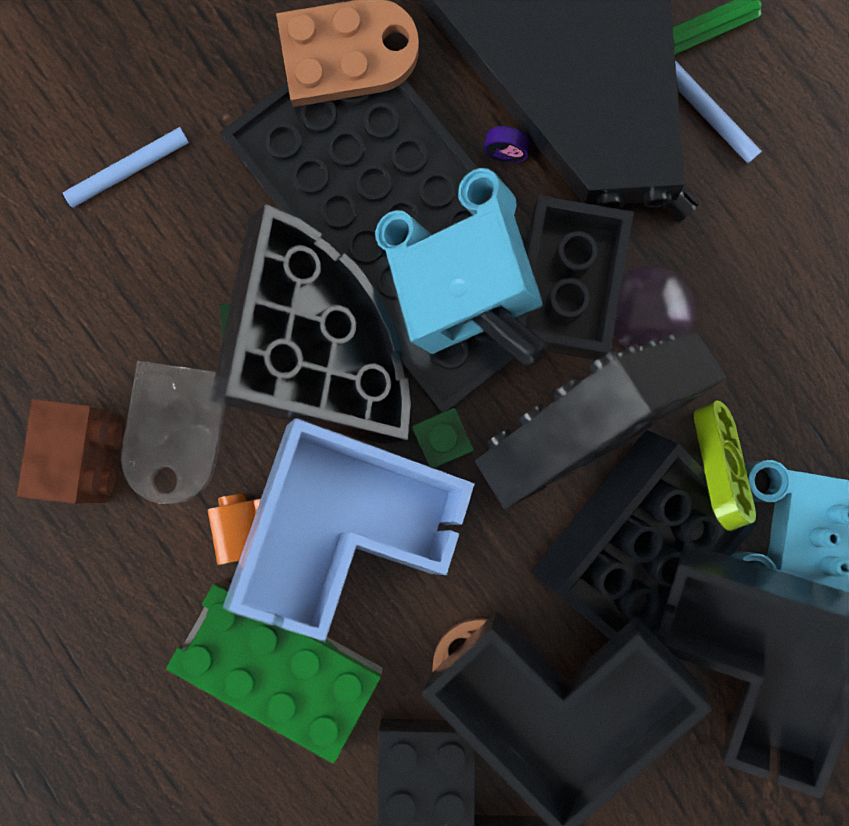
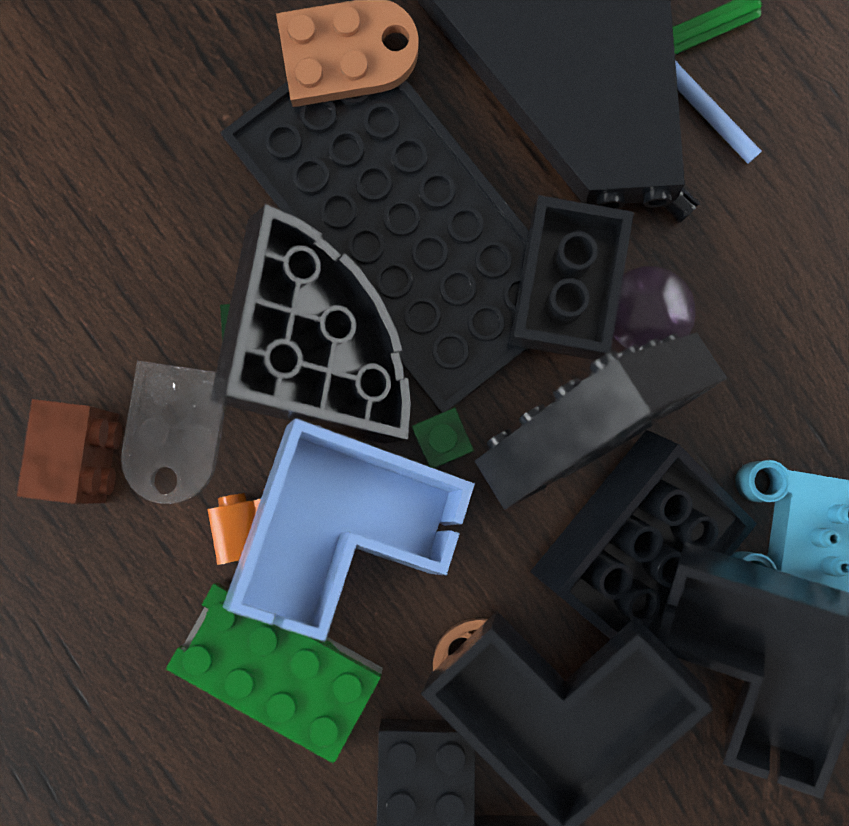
light blue bar [63,127,189,208] -> none
medium azure piece [375,168,546,366] -> none
dark purple tile [484,126,531,163] -> none
lime beam [694,400,756,531] -> none

